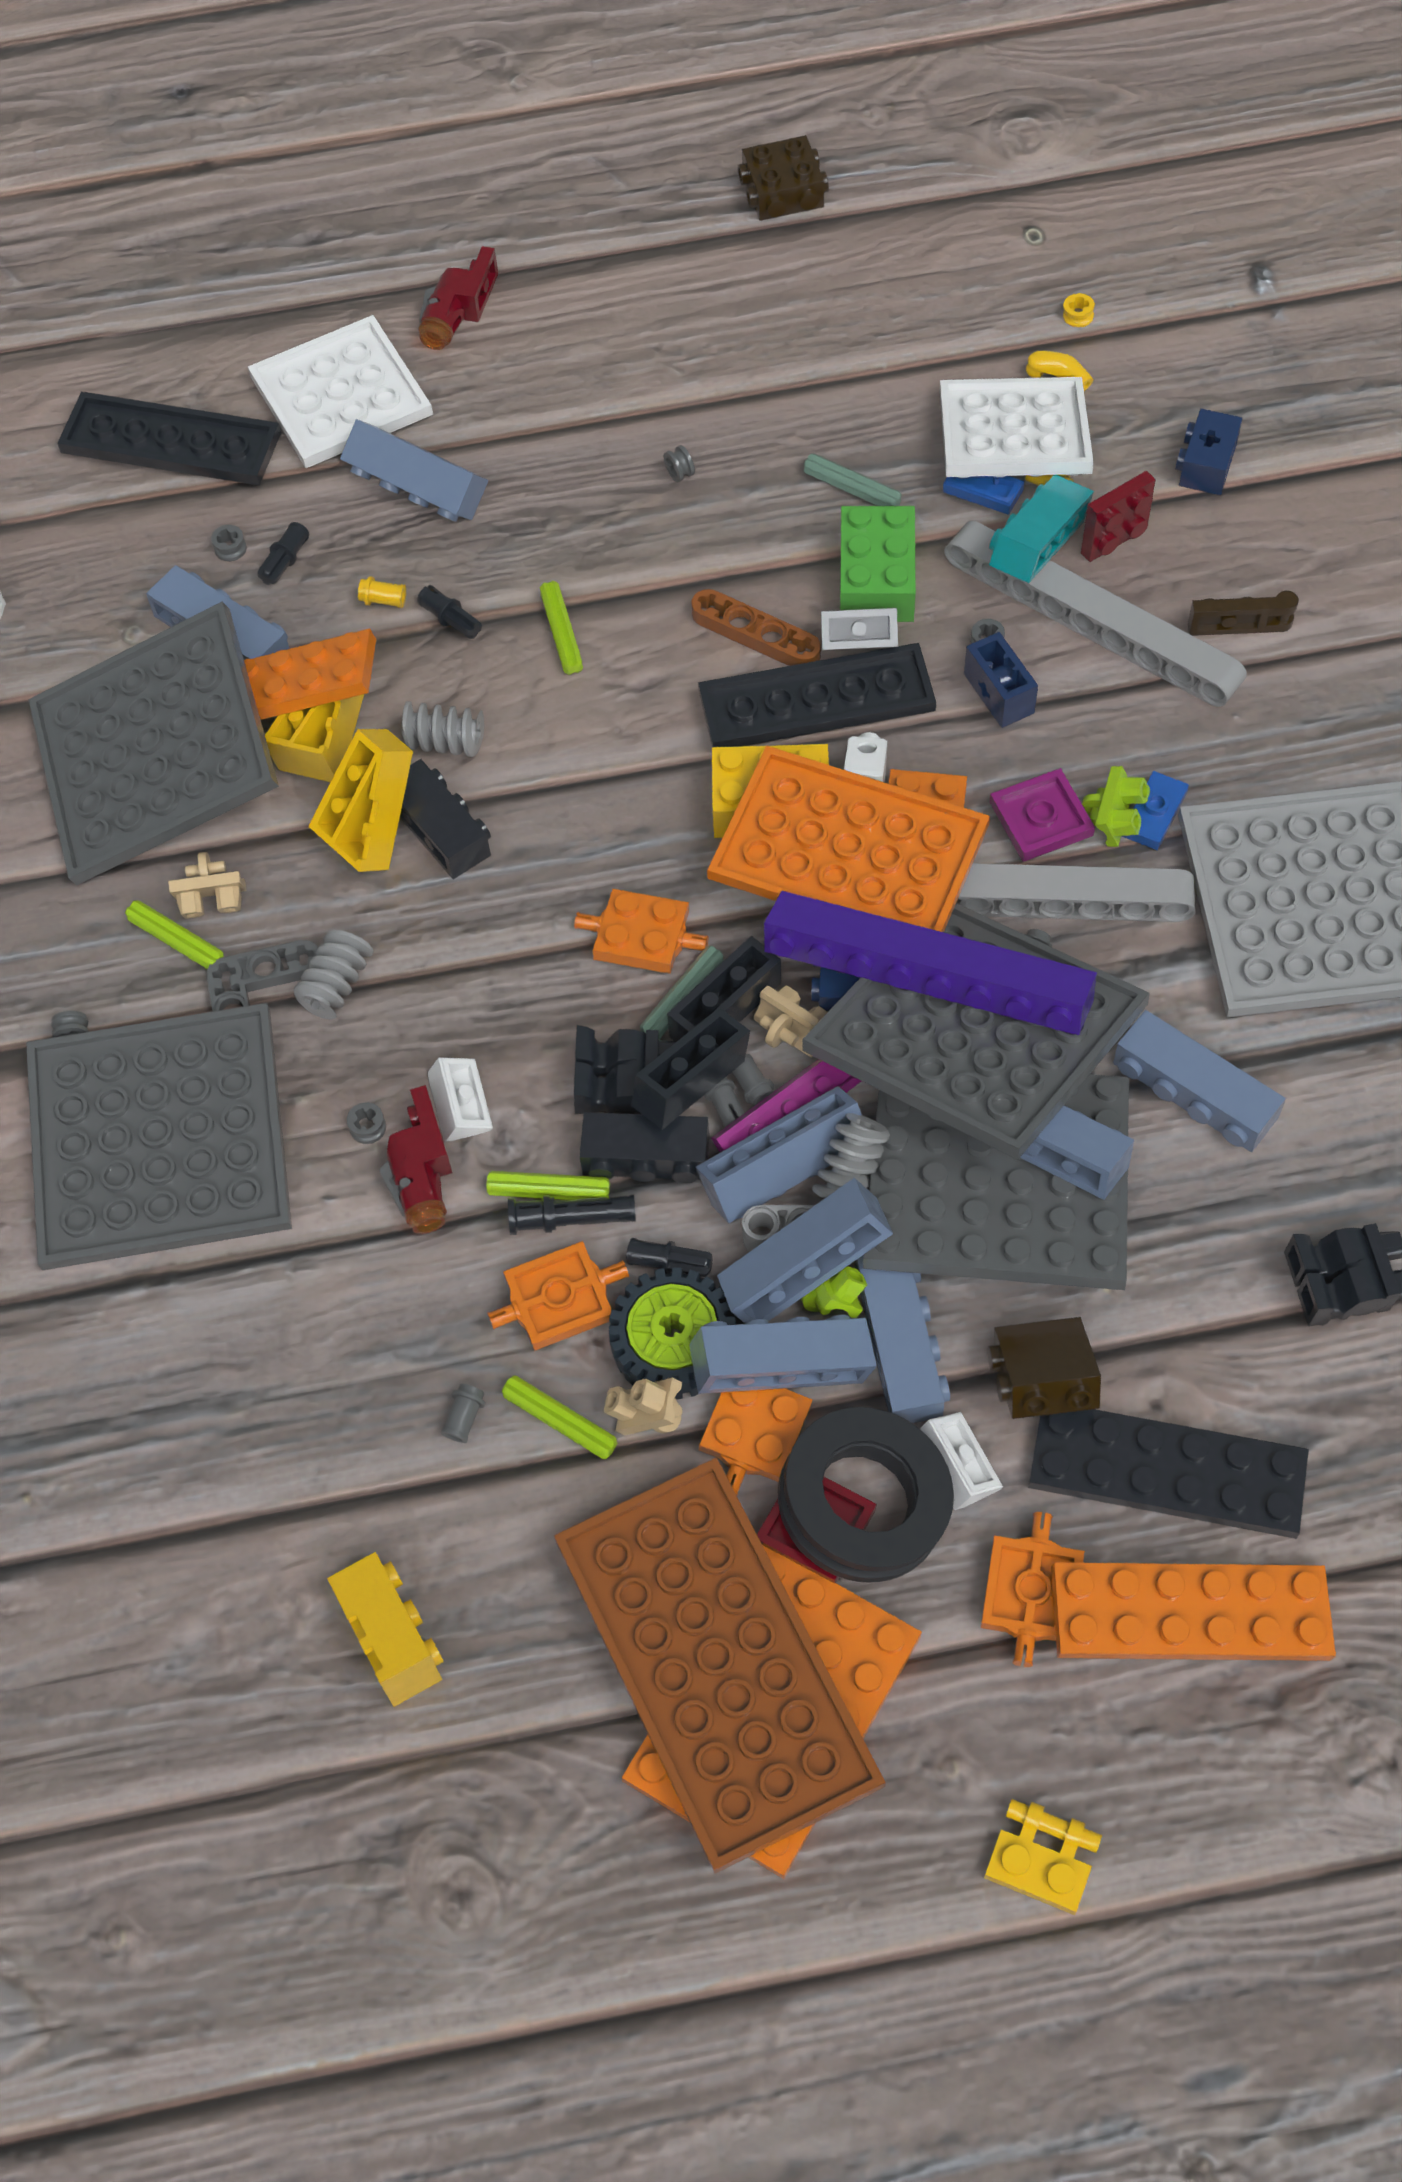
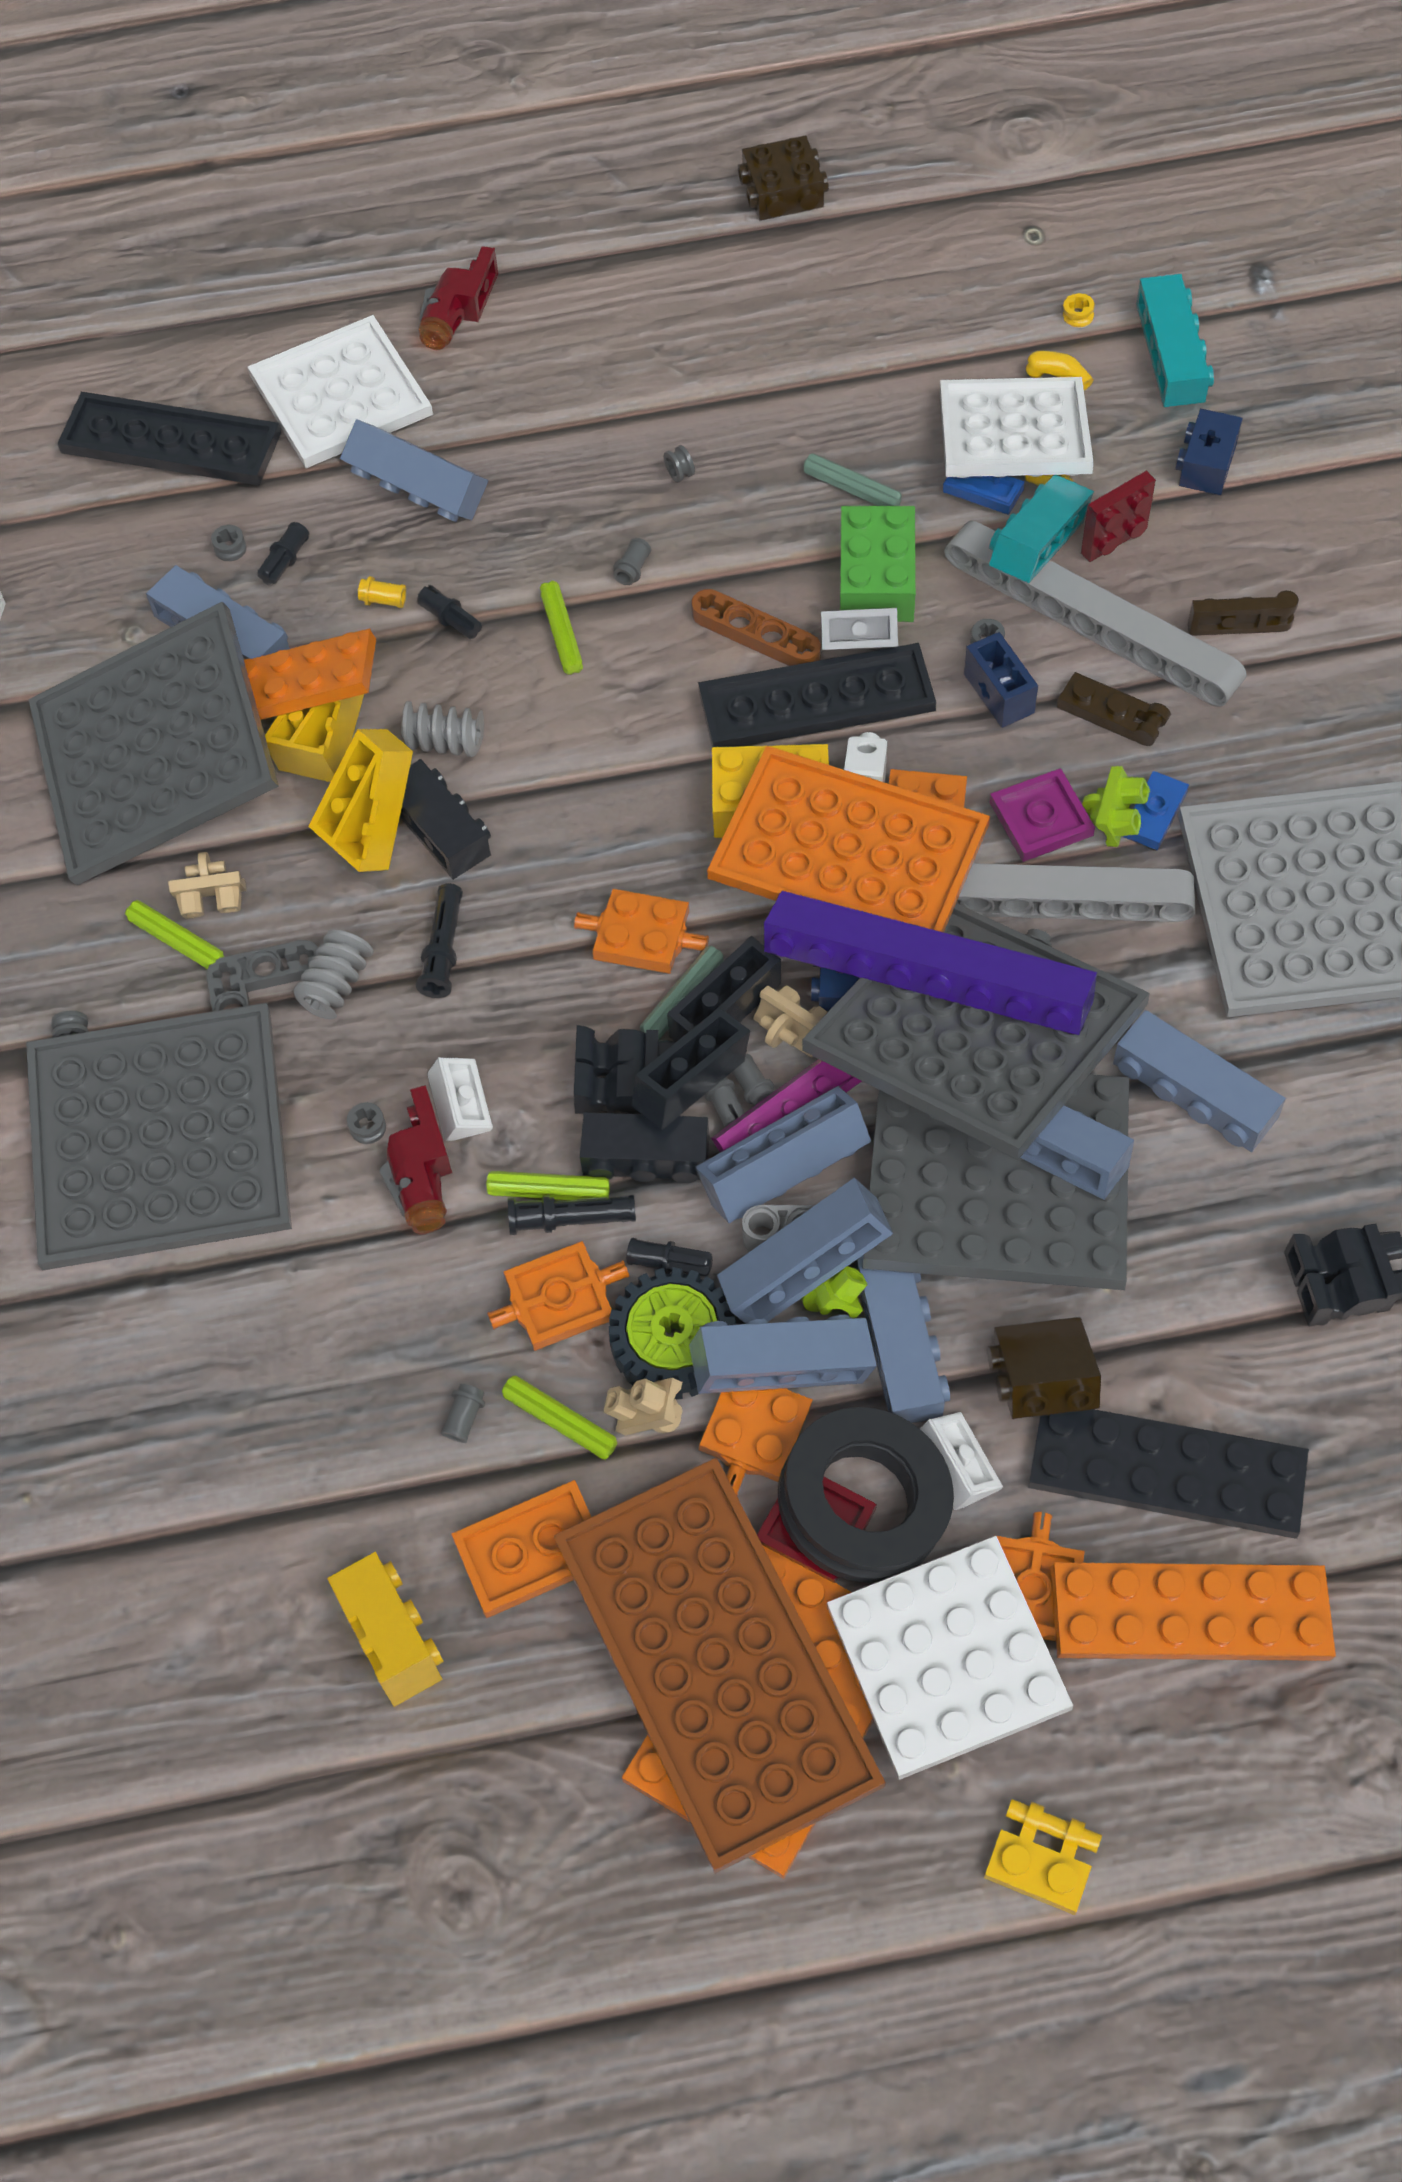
light grey piece [812,1113,890,1199] -> none
none -> black pin [416,883,463,998]
none -> orange plate [451,1480,591,1619]
none -> dark grey pin [613,538,652,585]
none -> white plate [827,1536,1073,1780]
none -> dark brown plate [1057,672,1171,746]
none -> teal brick [1136,274,1214,407]

